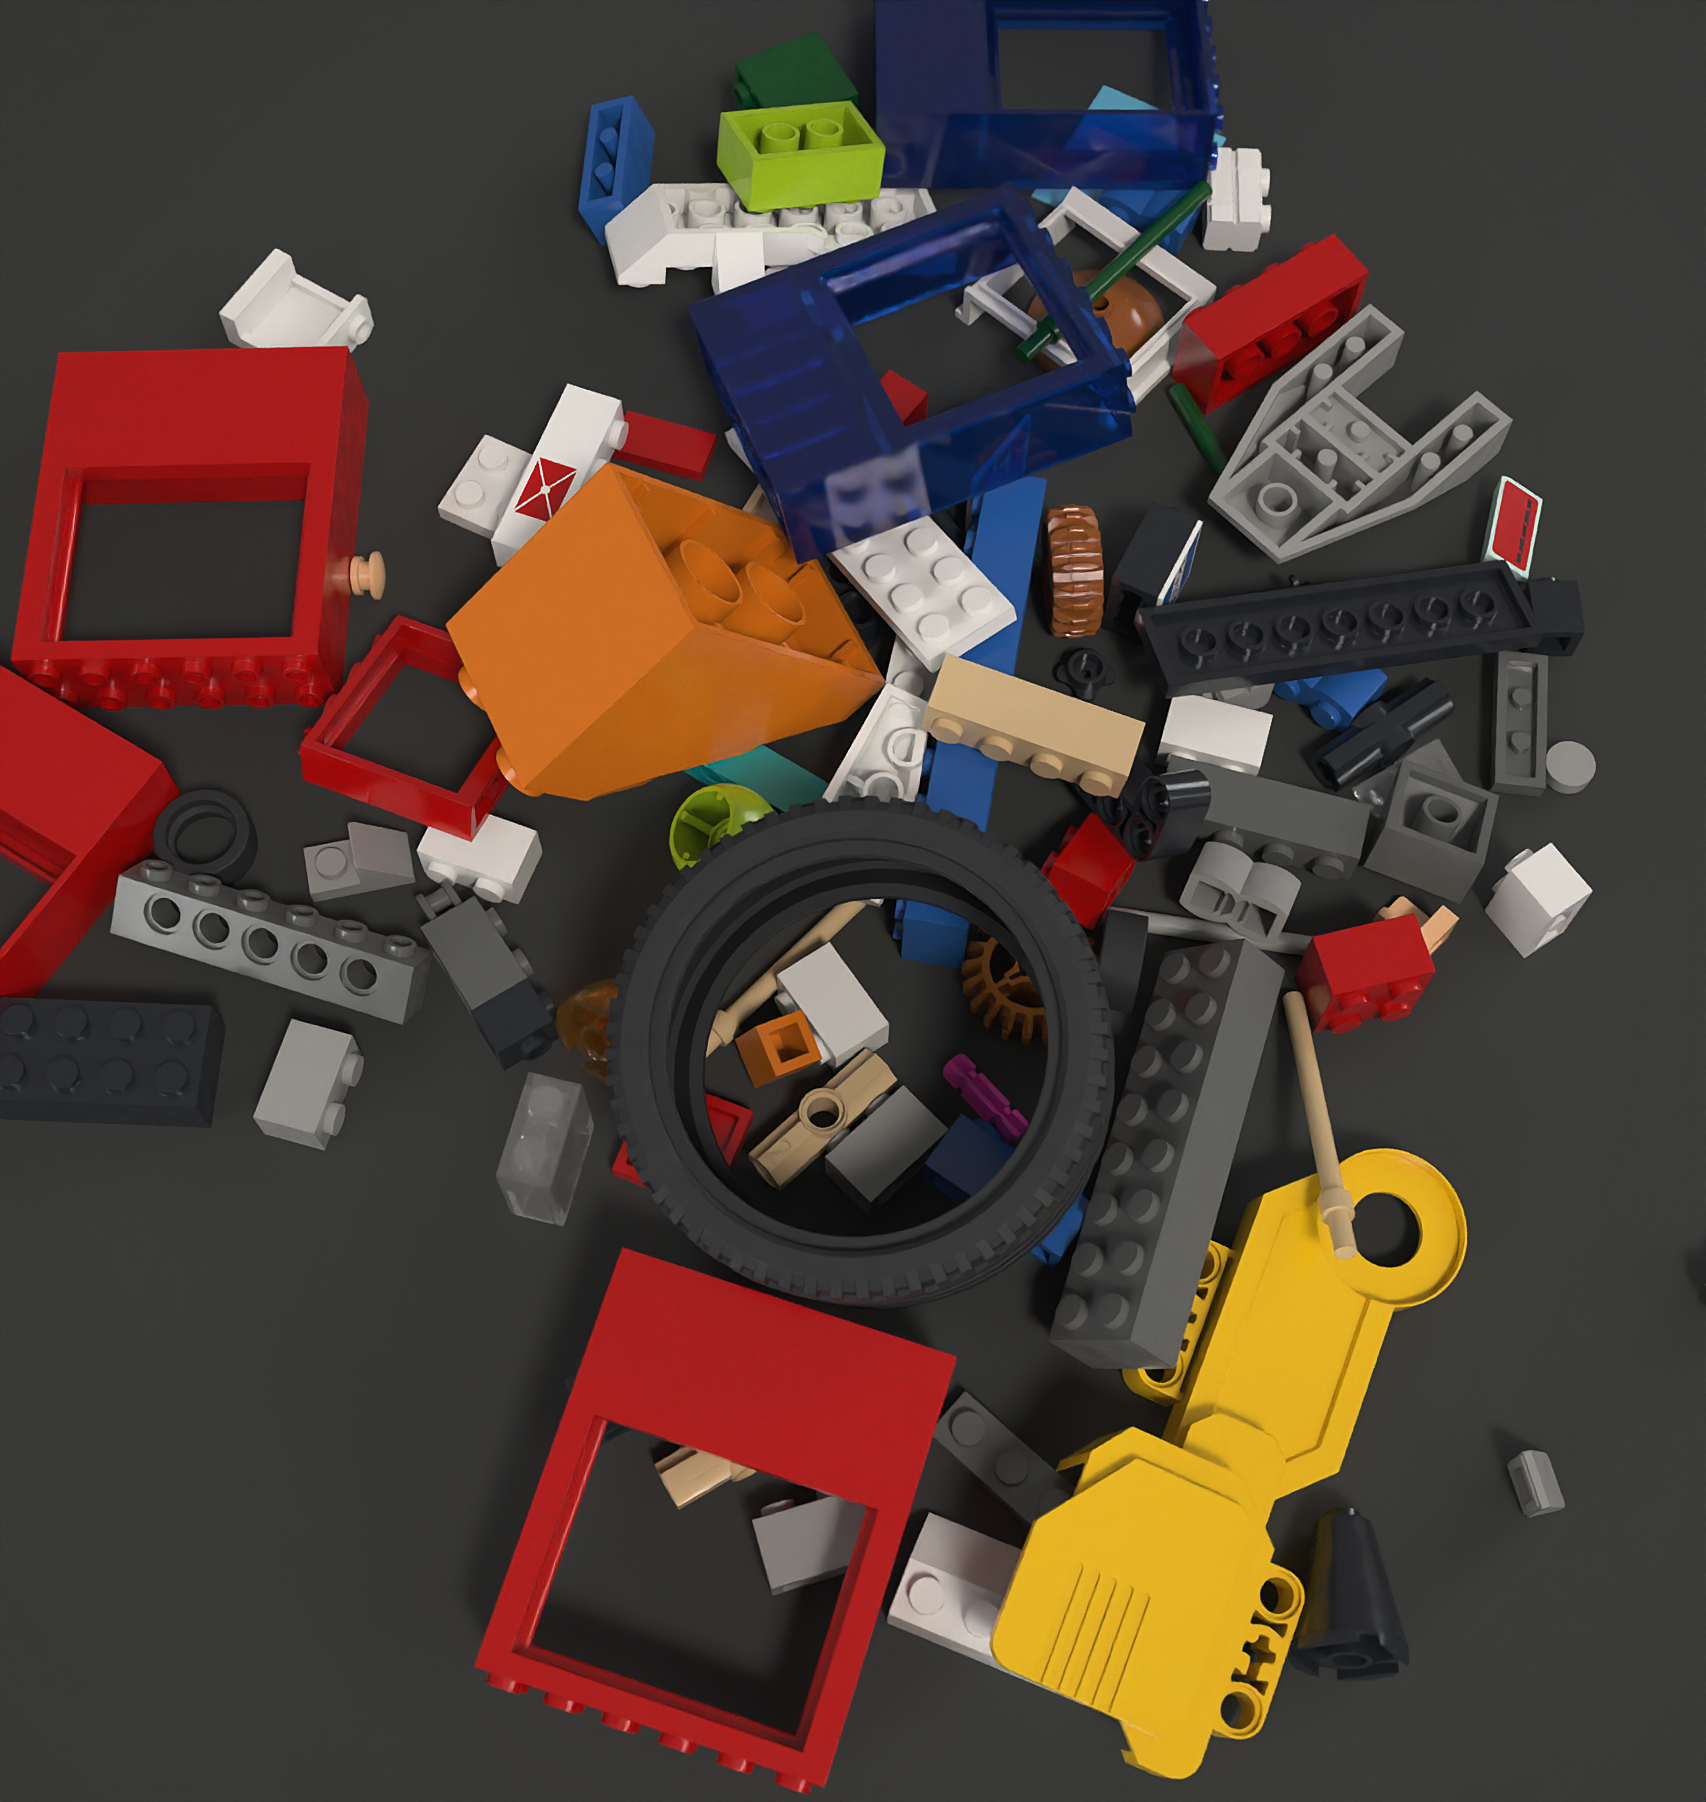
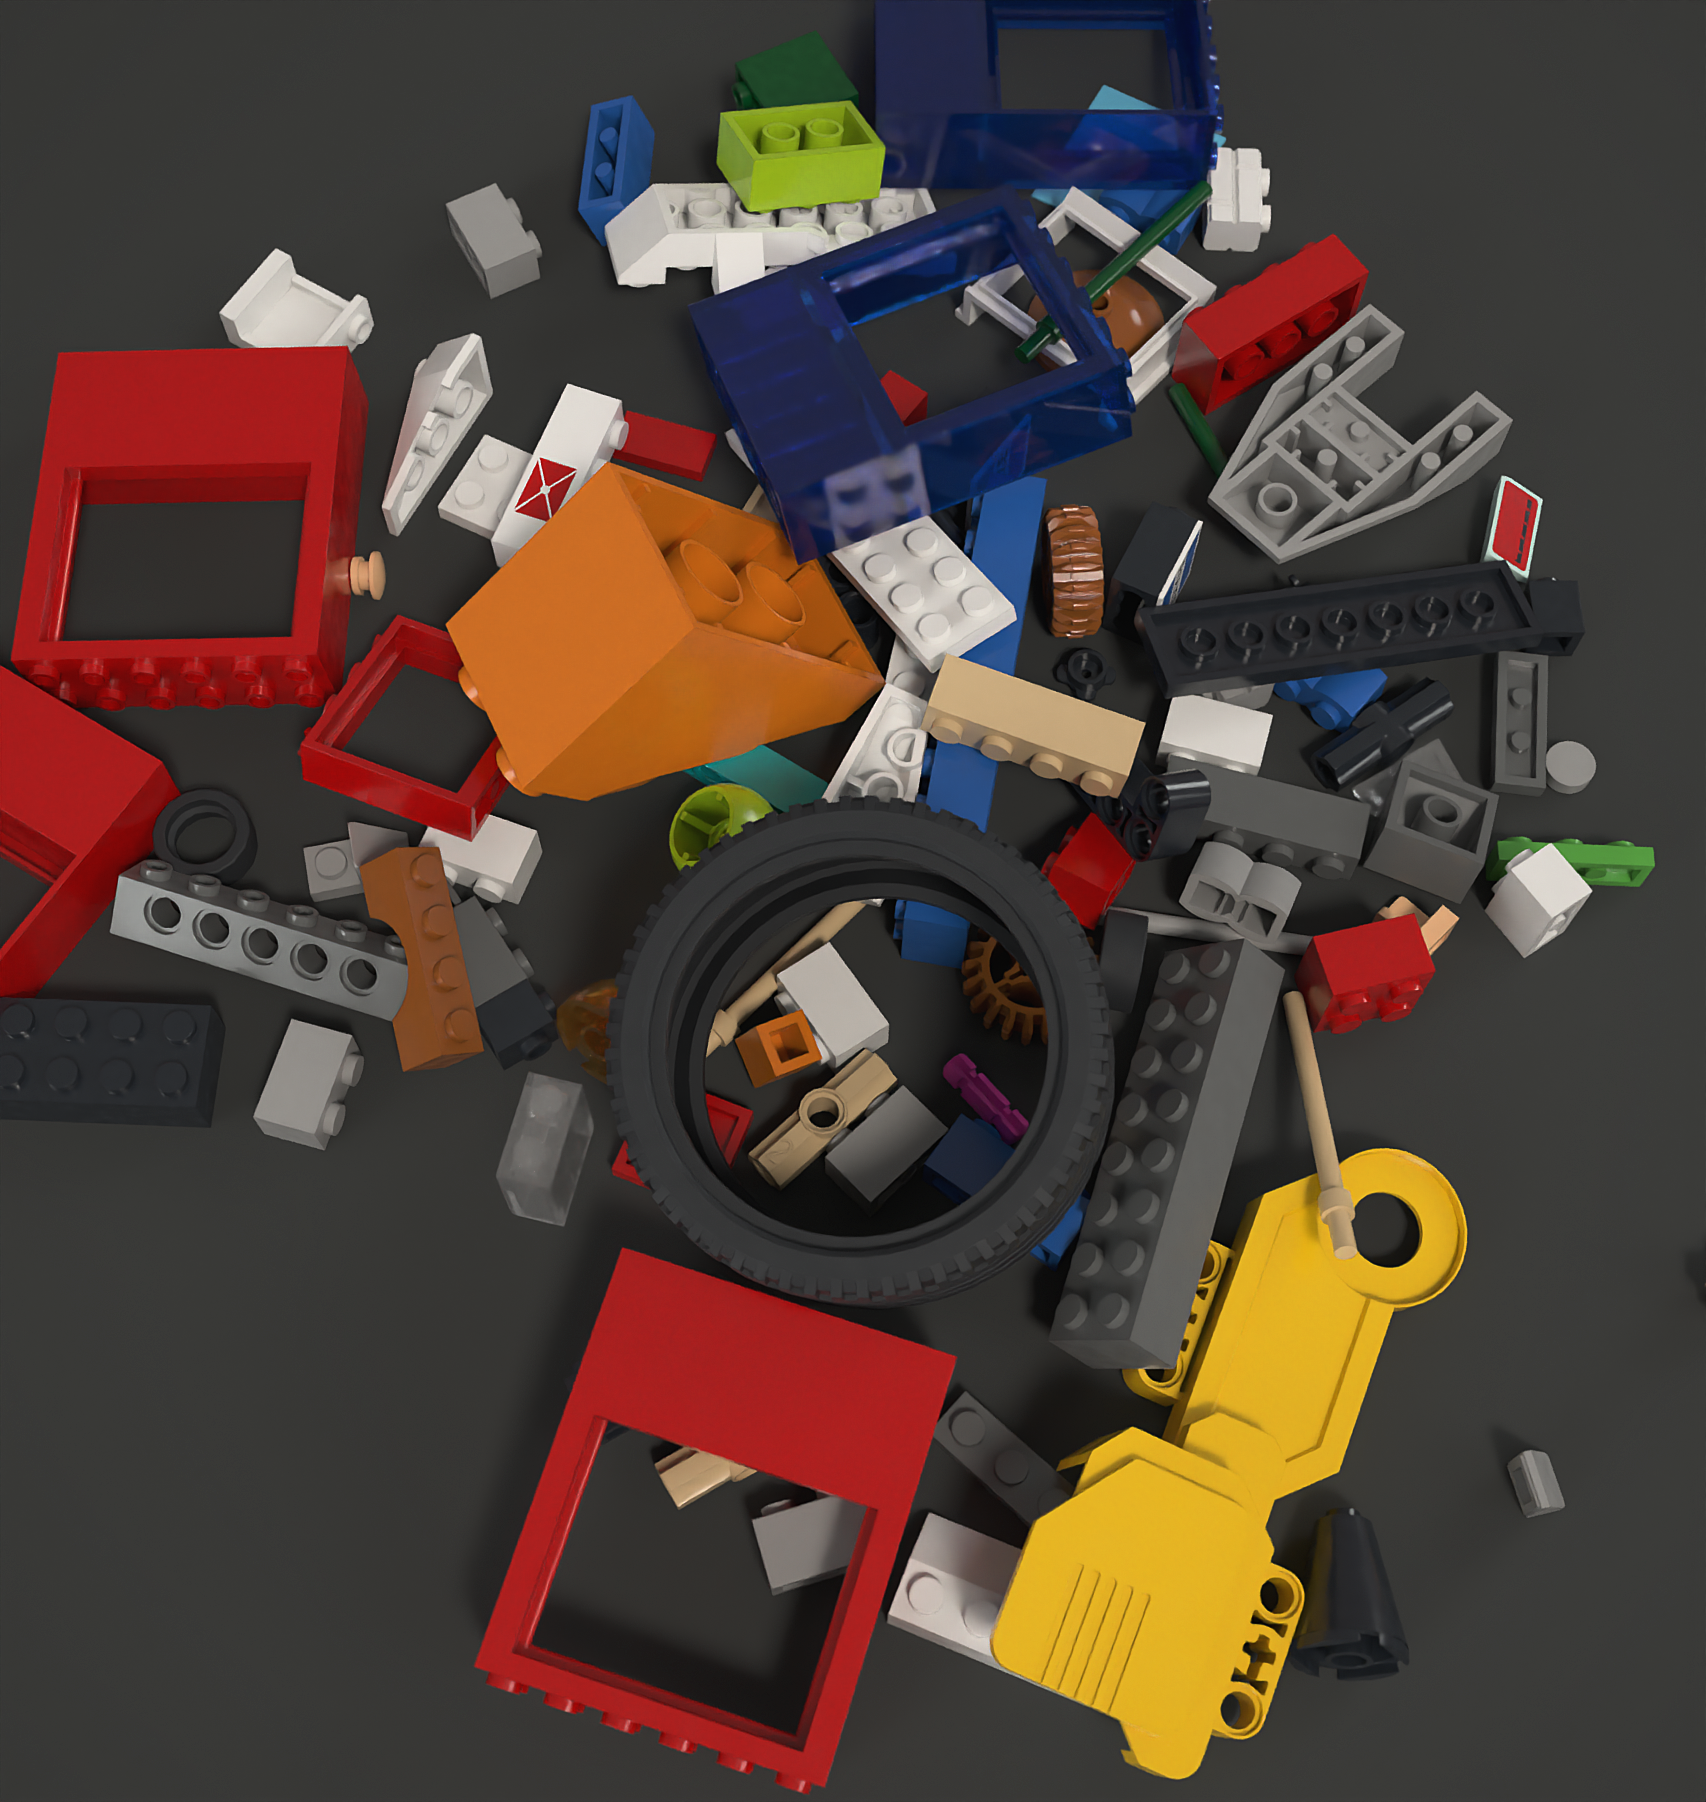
none -> dark orange arch [359,847,484,1072]
none -> white wedge [382,333,493,537]
none -> light grey brick [446,183,542,299]
none -> bright green plate [1485,837,1655,887]

